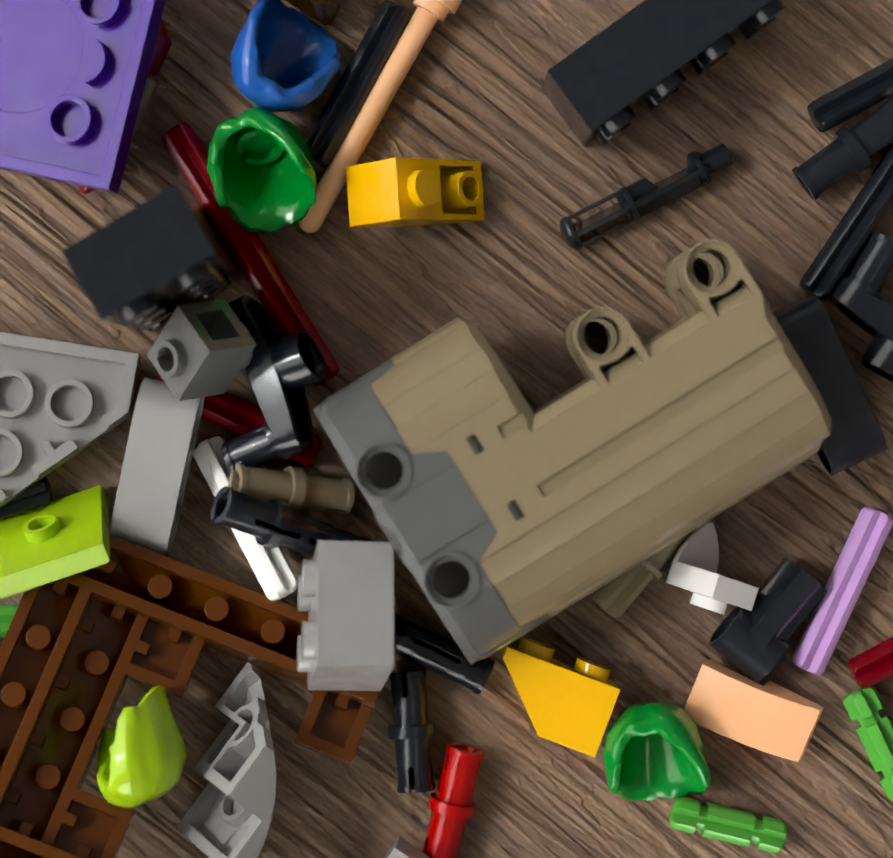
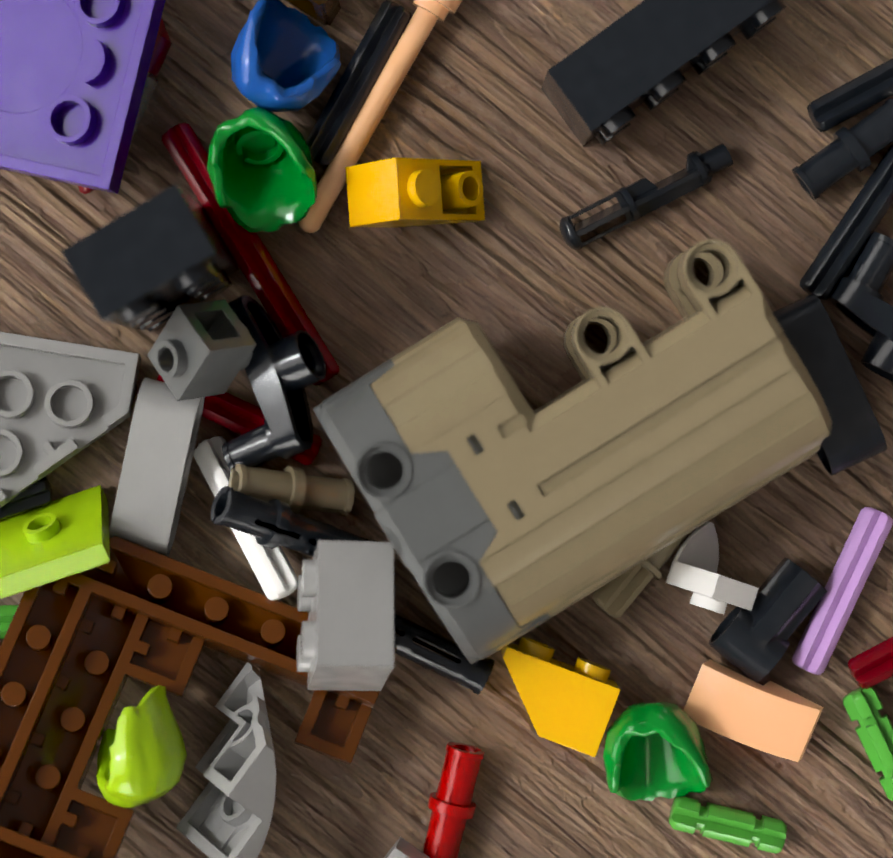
black pin [388,669,436,793] -> none

